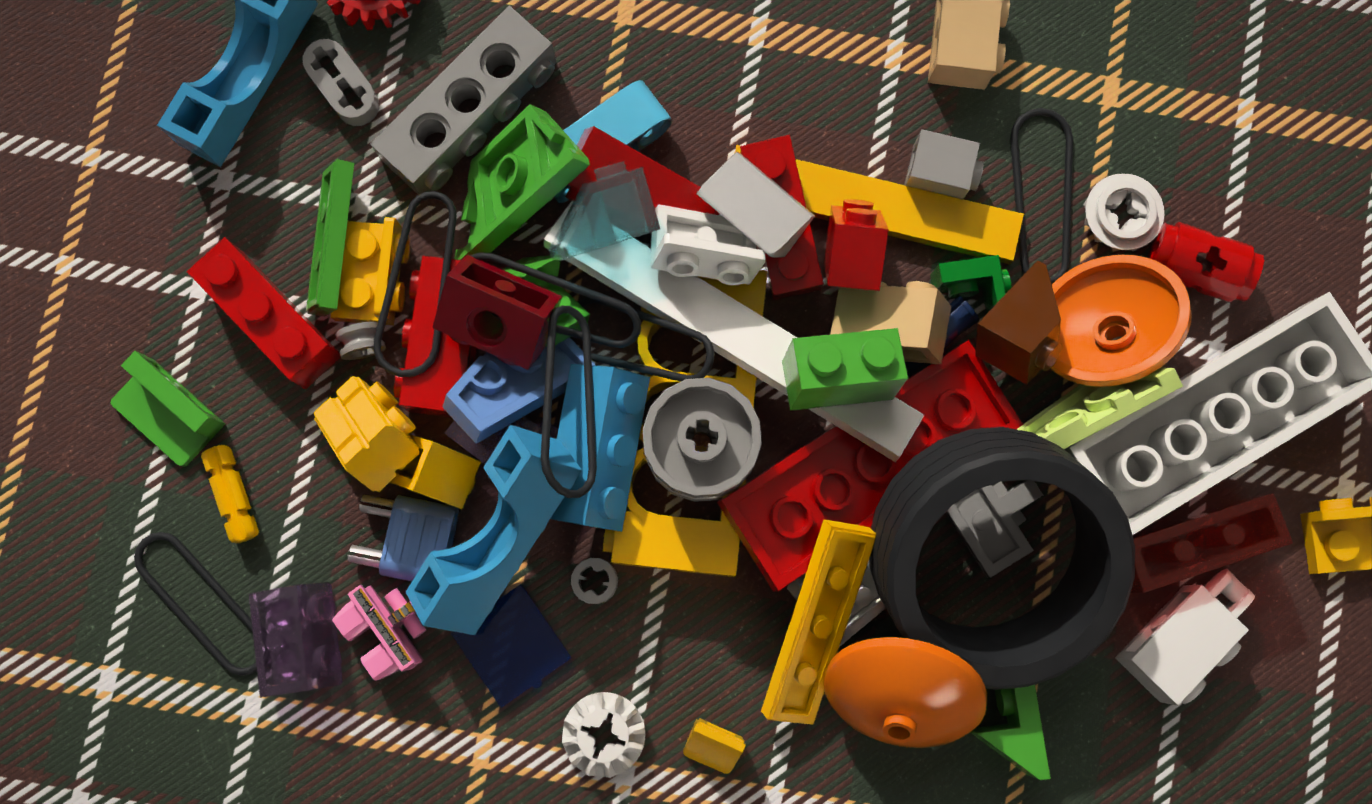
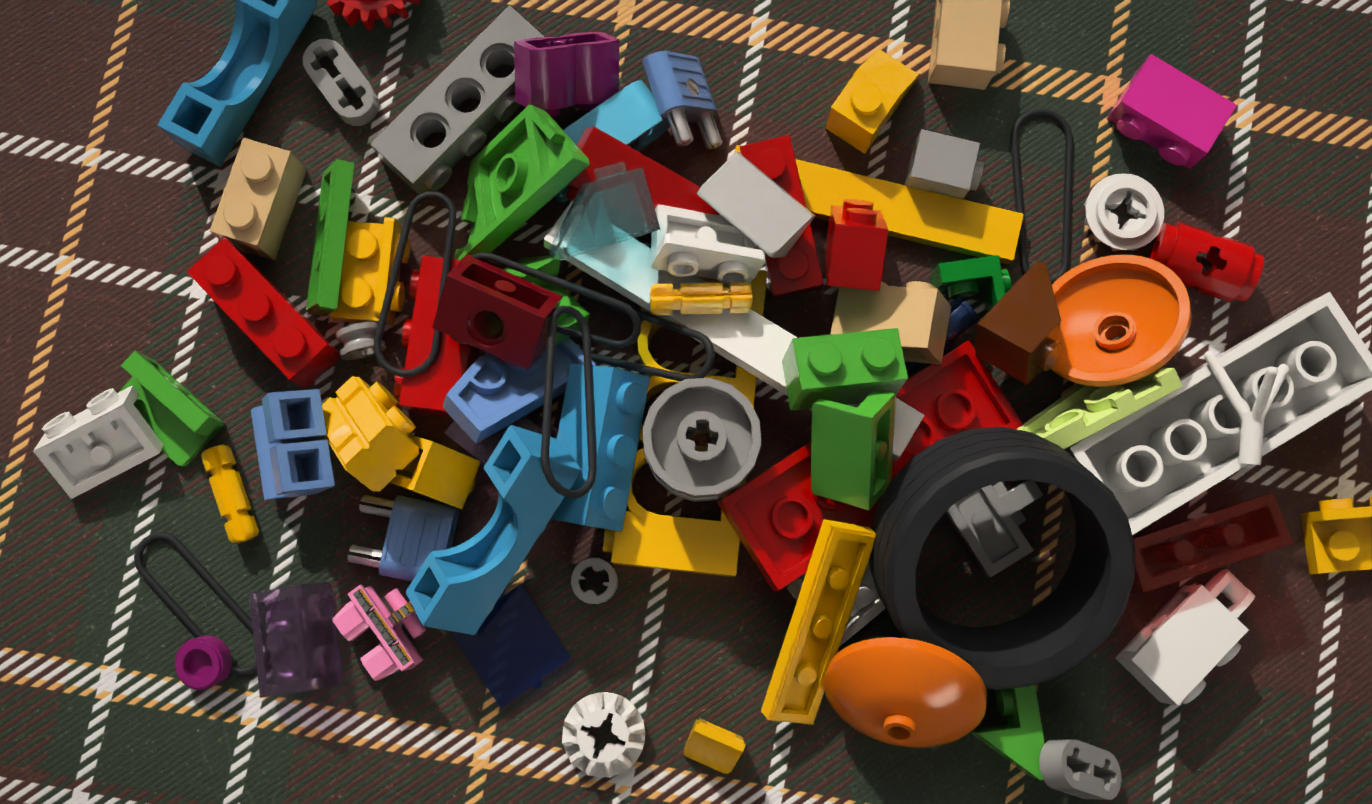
none -> white bracket [33,386,163,499]
none -> magenta tile [175,635,232,690]
none -> tan brick [209,138,307,261]
none -> medium blue hips [251,389,335,500]
none -> magenta brick [514,32,620,117]
none -> medium blue piece [642,51,722,149]
none -> yellow axle [649,282,753,315]
none -> bright green panel [811,388,895,510]
none -> yellow slope [825,49,919,154]
none -> light grey beam [1039,740,1122,800]
none -> dark pink brick [1106,54,1237,169]
none -> white plant [1204,351,1289,465]

